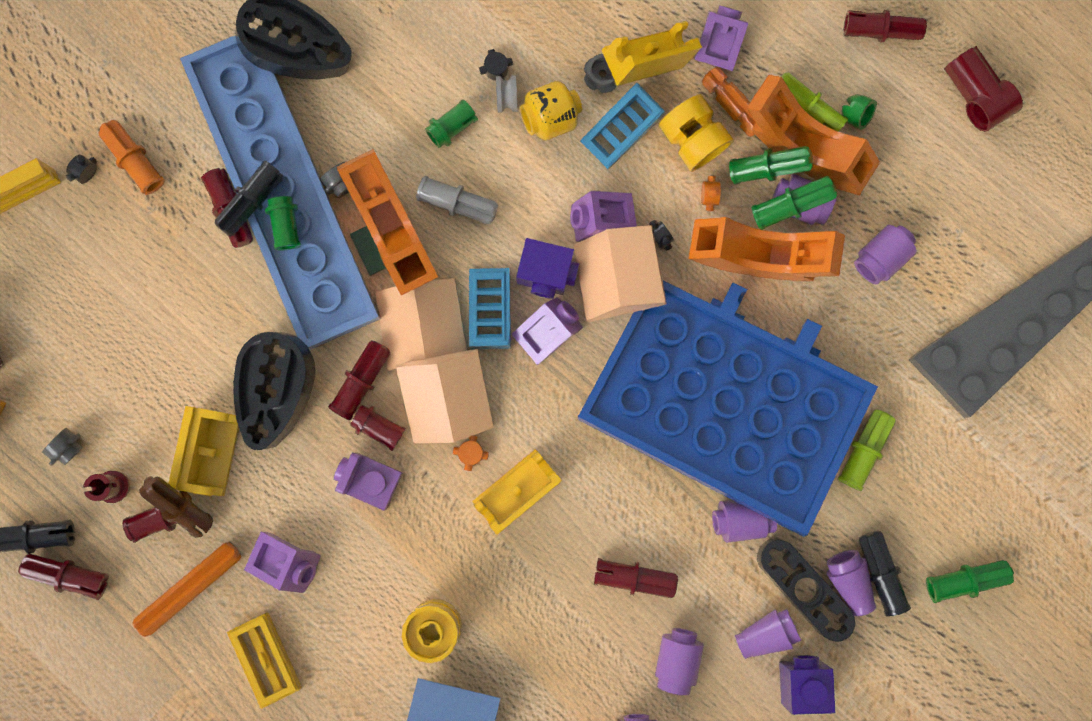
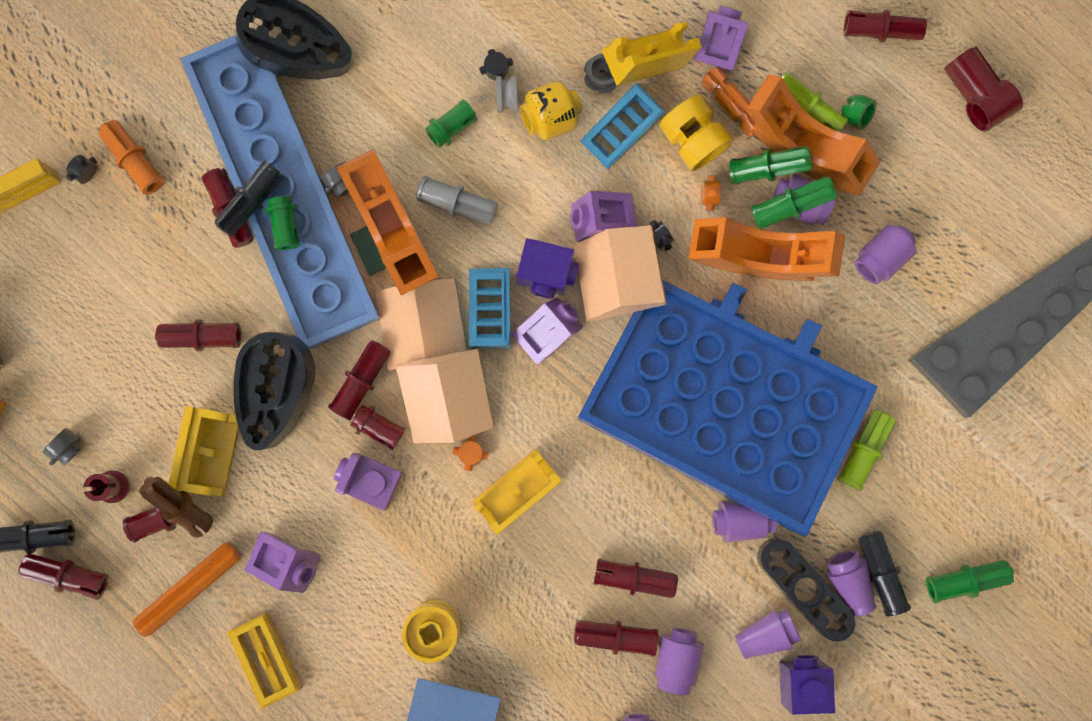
none -> dark red axle [155,319,241,352]
none -> dark red axle [574,620,658,657]

